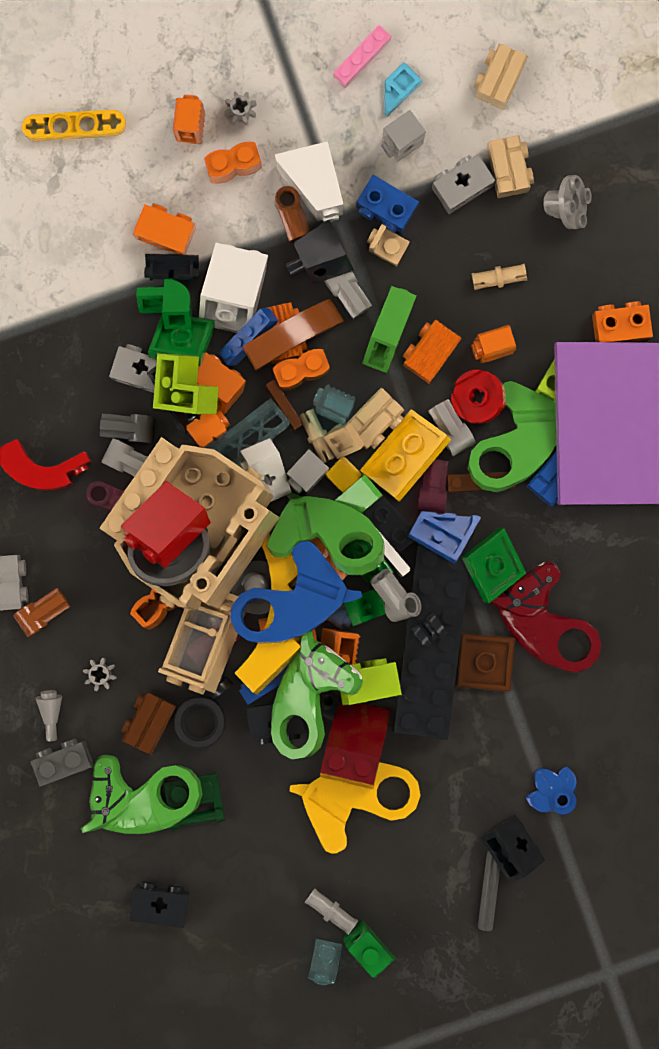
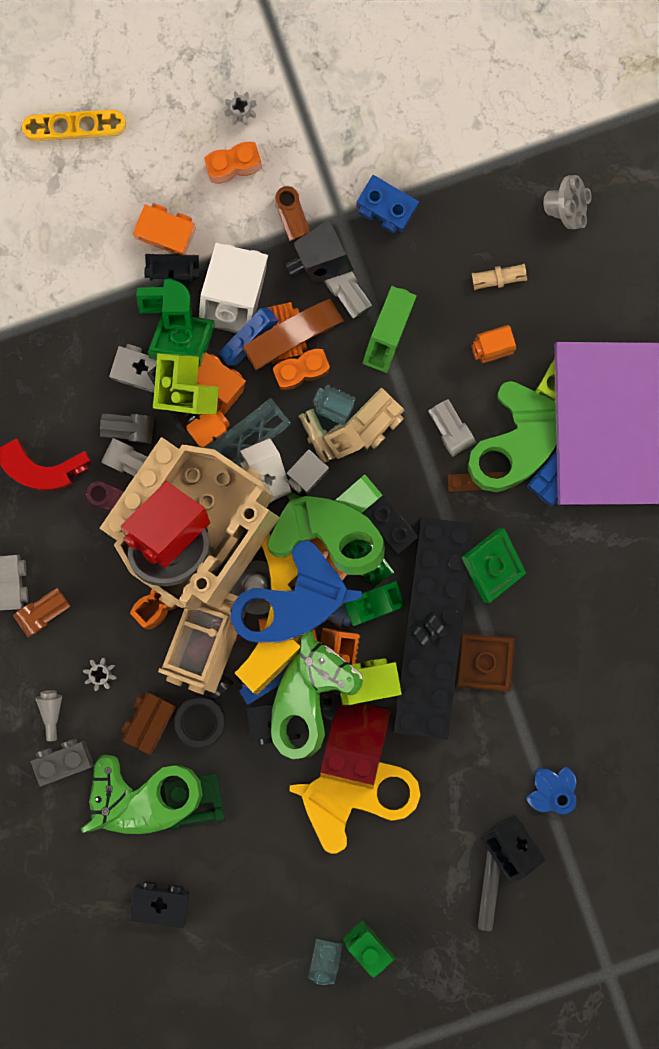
orange brick [173,95,206,144] -> none
reddish brown tile [265,380,303,433] -> none
white slope [275,141,343,222] -> none
light grey pin [304,889,358,935] -> none
yellow slope [325,457,362,493] -> none
bright pink piece [333,25,391,88] -> none
yellow plate [360,409,451,502] -> none
tan bracket [367,224,410,266] -> none
light grey piece [370,568,421,622] -> none
white tile [377,529,410,577] -> none
light grey brick [381,110,426,162] -> none
medium azure tile [385,62,423,117] -> none
orange brick [402,320,461,384] -> none
wing [407,511,481,564] -> none
clear pink piece [417,459,449,514] -> none
light grey brick [432,154,495,214] -> none
red plate [451,370,506,424] -> none
tan brick [473,44,528,110] -> none
tan brick [487,135,534,198] -> none
dark red animal [490,561,601,672] -> none
orange brick [592,301,653,343] -> none

